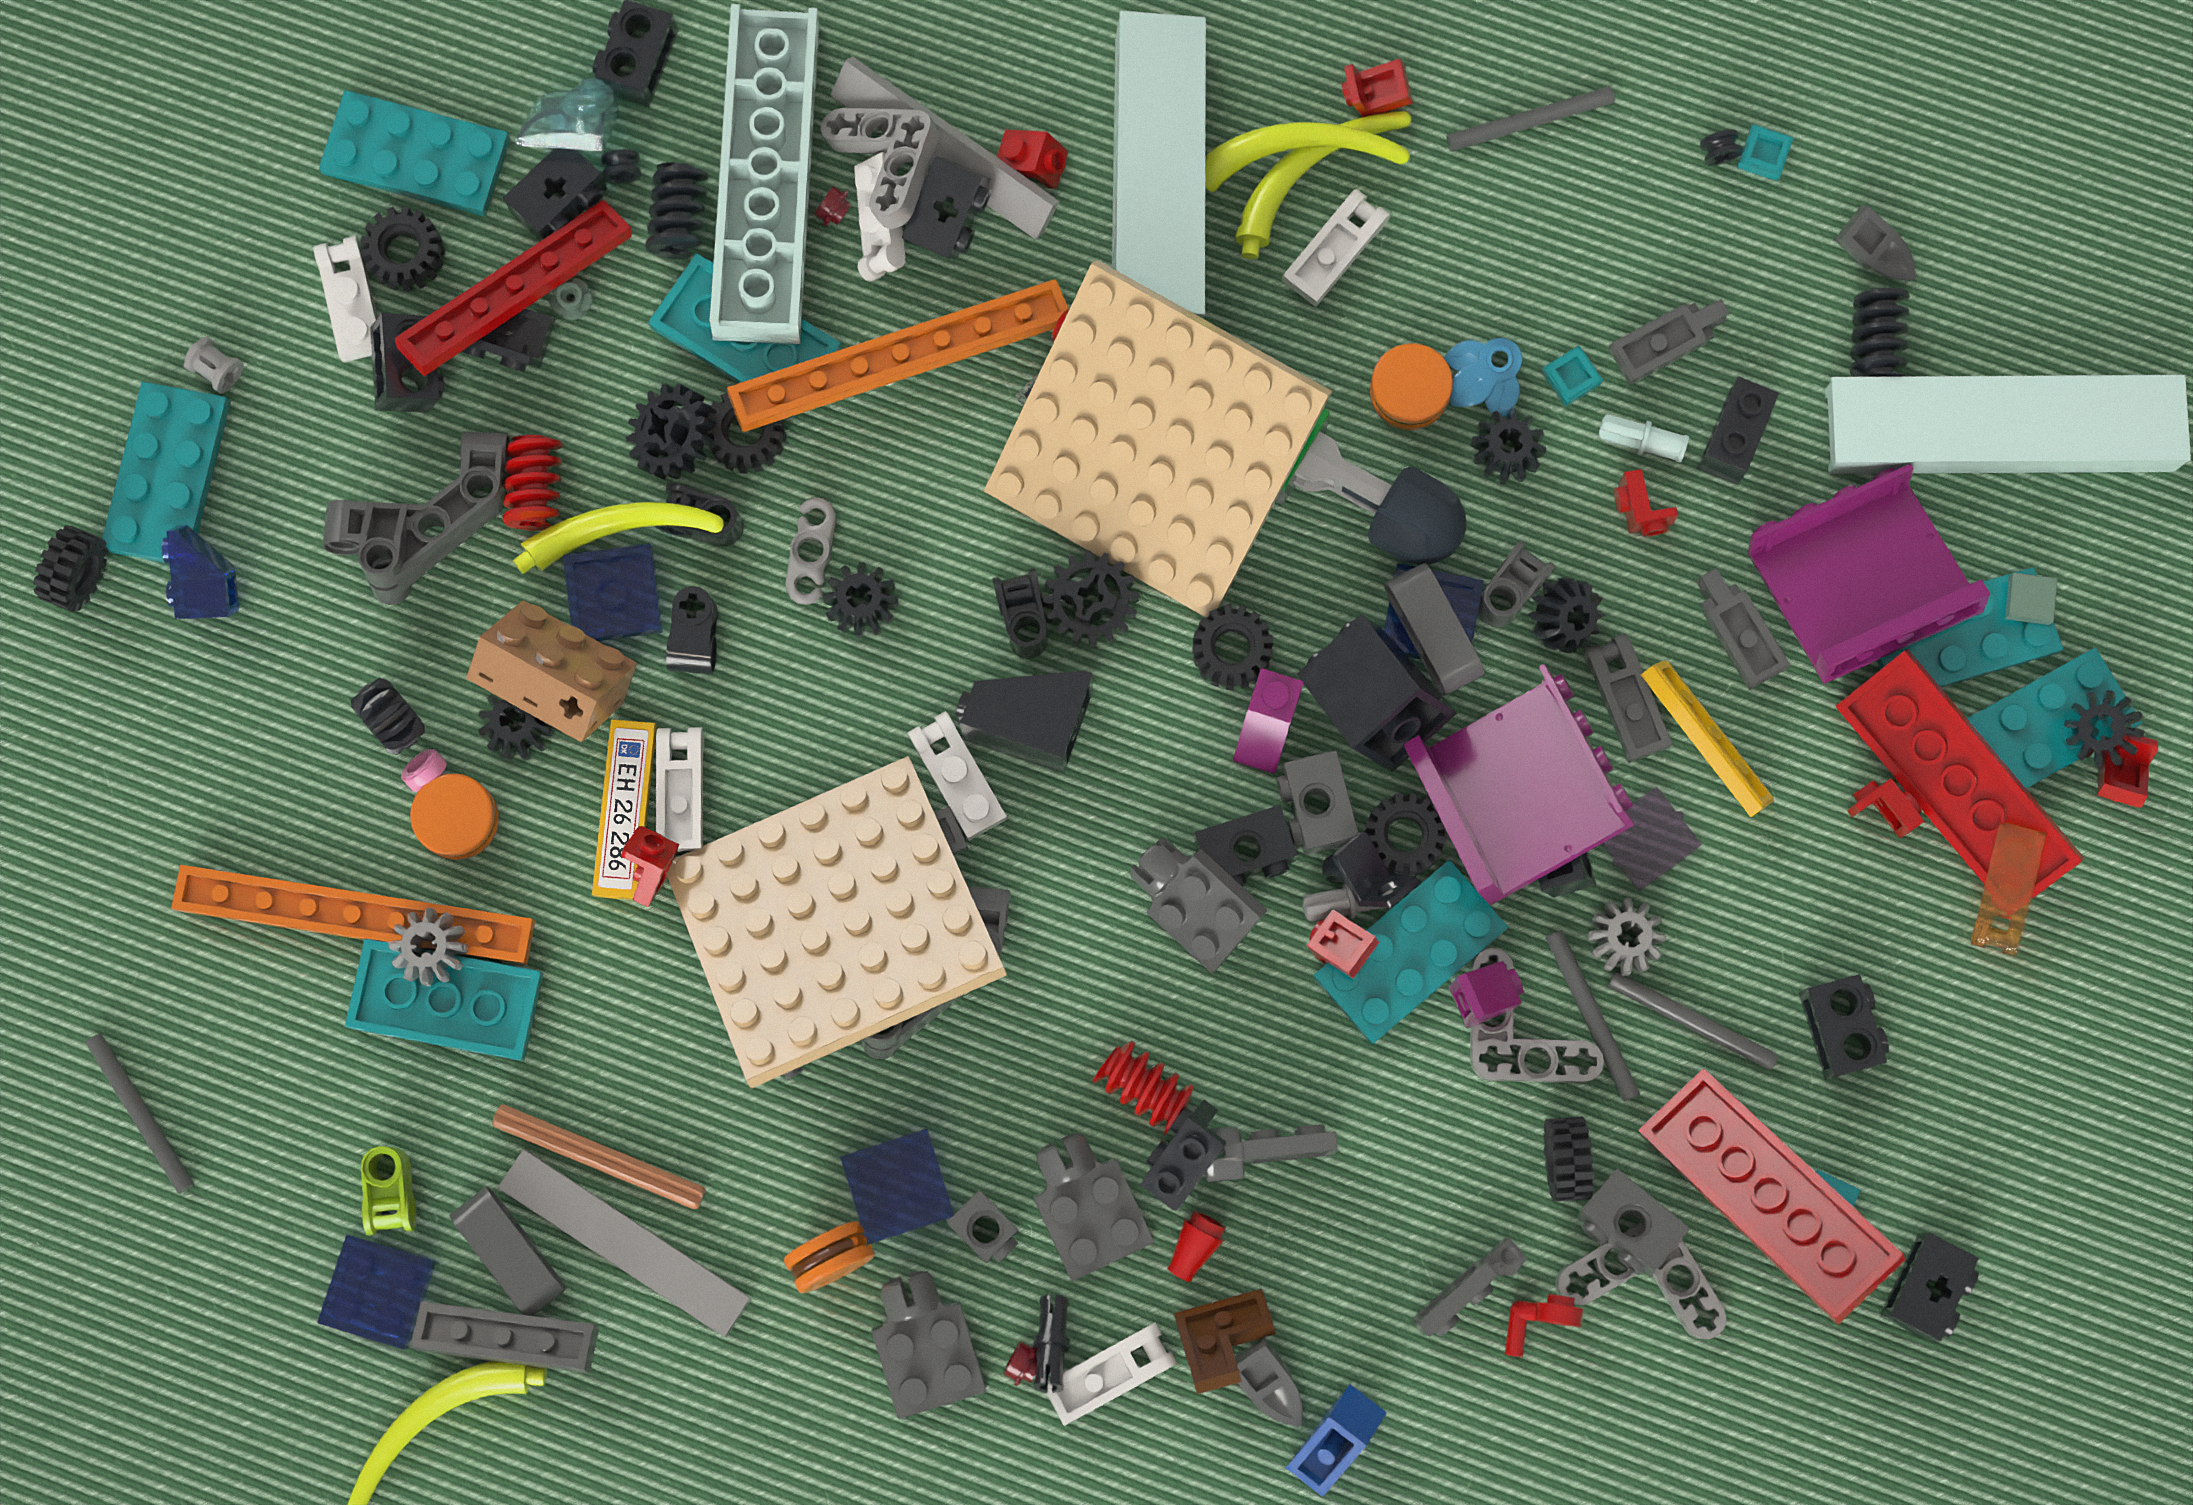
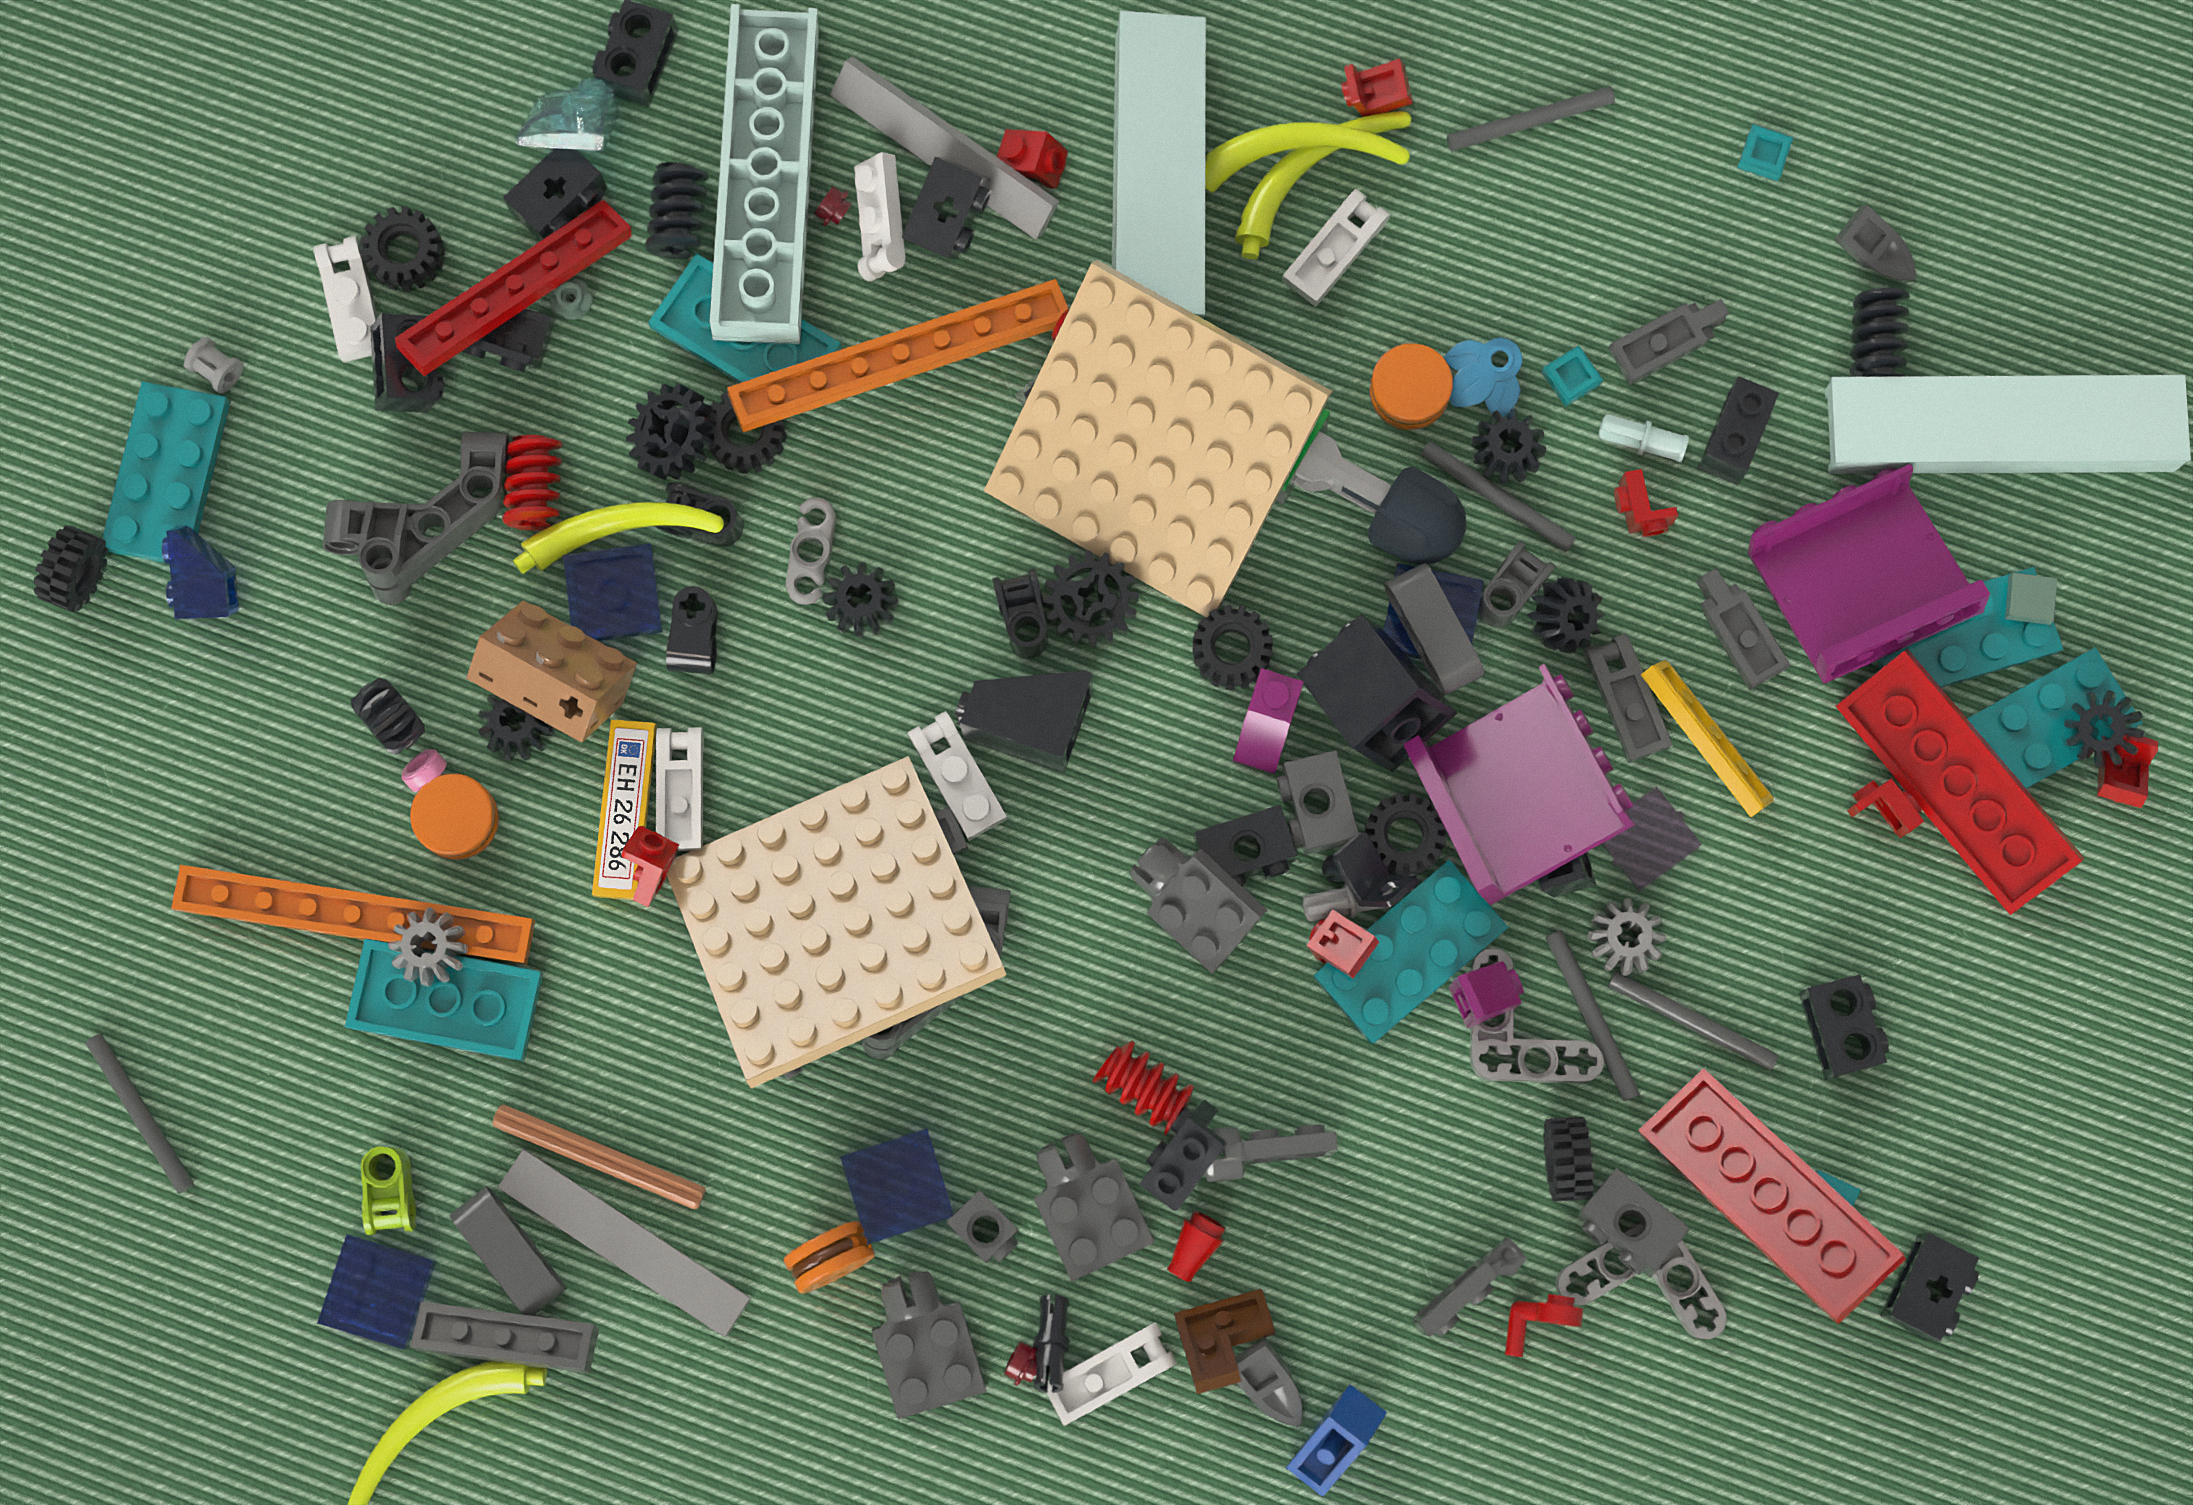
teal plate [319,90,511,217] -> none
black bush [601,149,642,184] -> none
light grey beam [820,108,939,229] -> none
black bush [1700,129,1743,166] -> none
clear orange plate [1971,822,2048,956] -> none
none -> dark grey bar [1421,441,1576,552]

